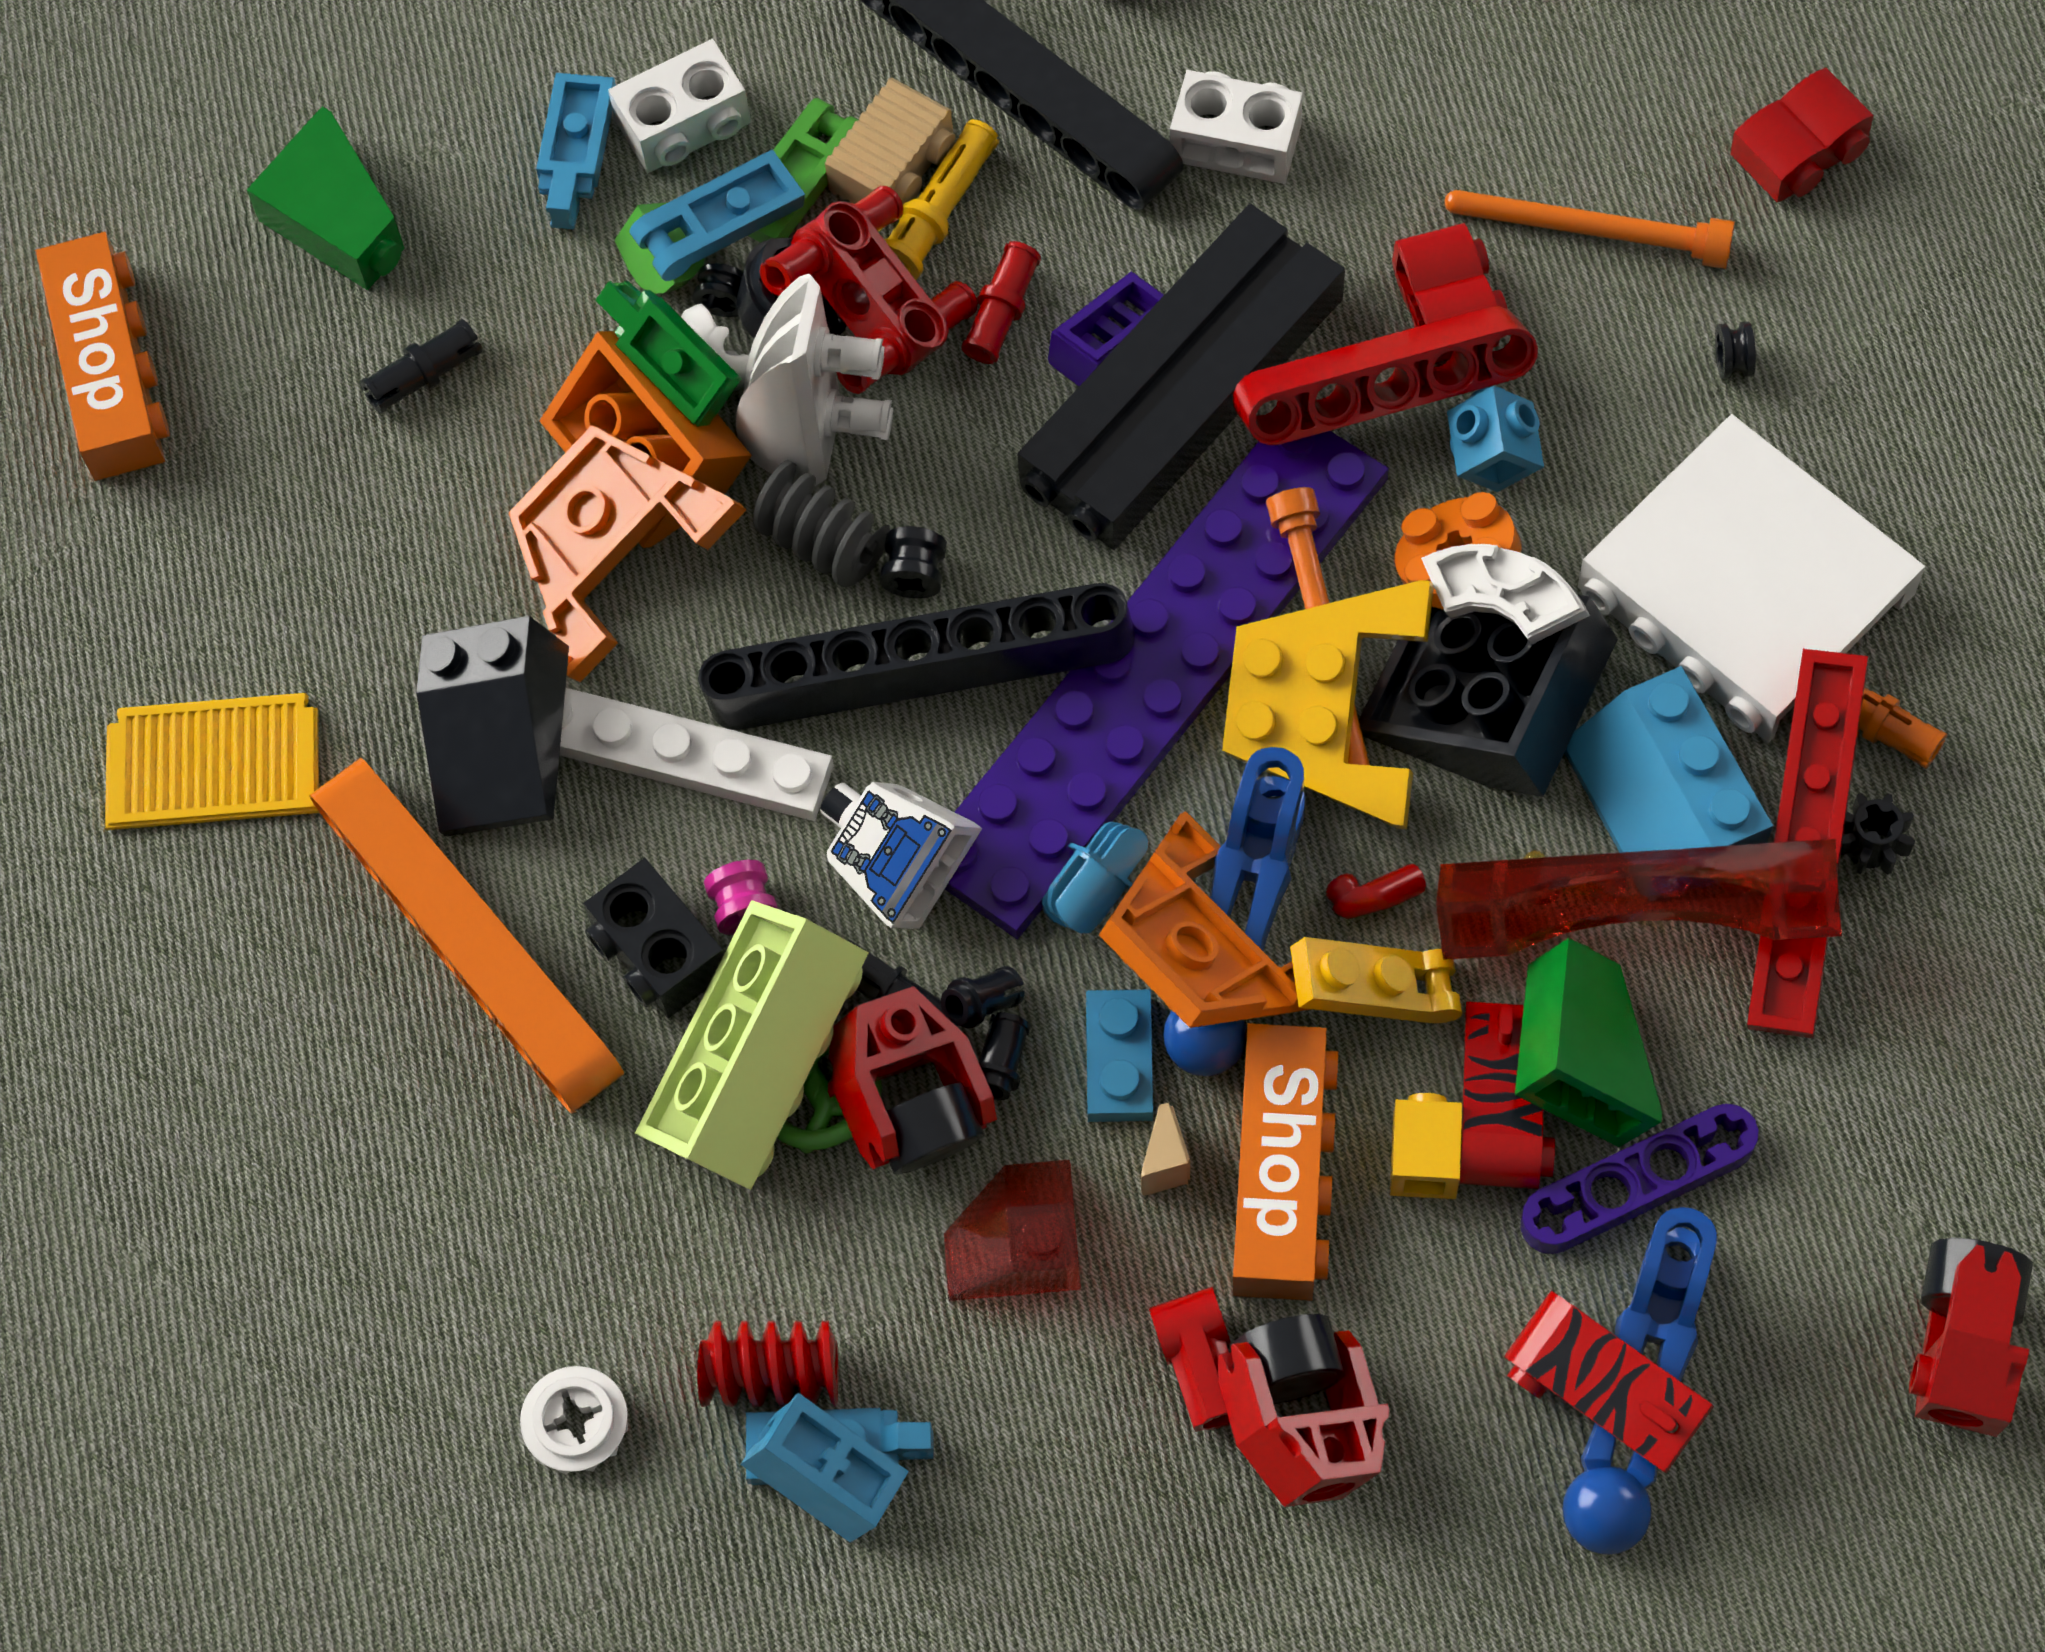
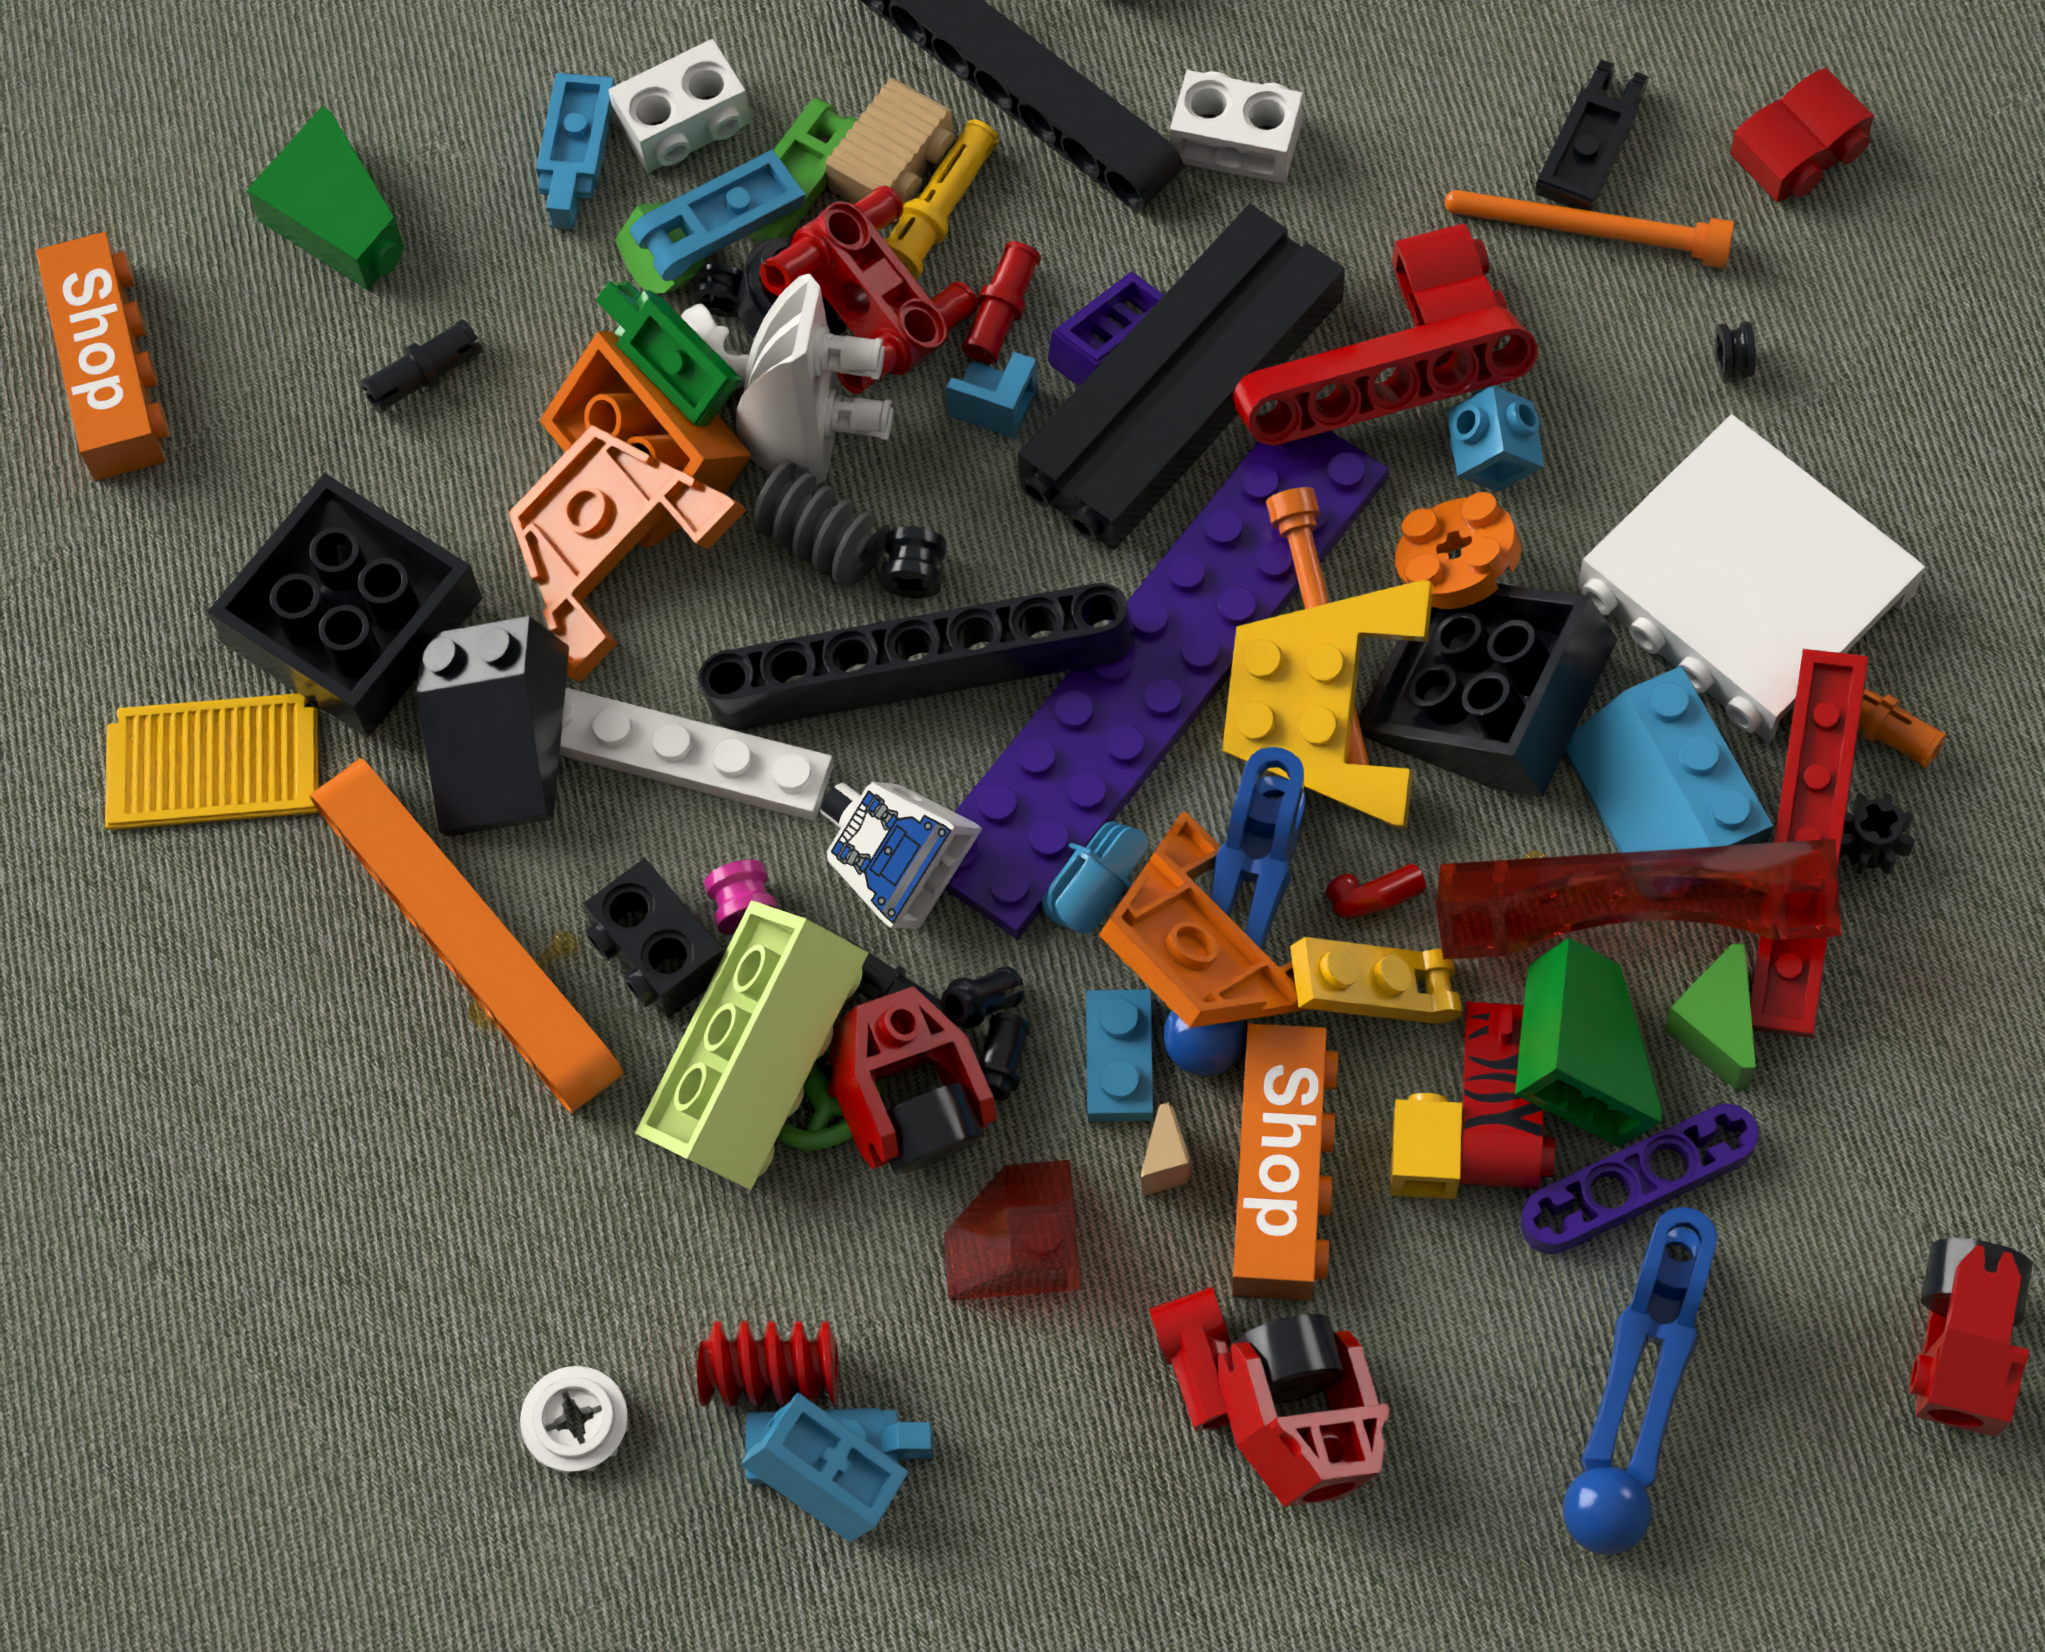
white tile [1421,544,1590,644] -> none
red door [1504,1291,1714,1473] -> none
none -> black slope [207,473,483,738]
none -> clear yellow hinge [467,931,576,1026]
none -> dark azure panel [945,351,1038,439]
none -> black hinge [1535,59,1649,211]
none -> bright green slope [1664,943,1756,1090]

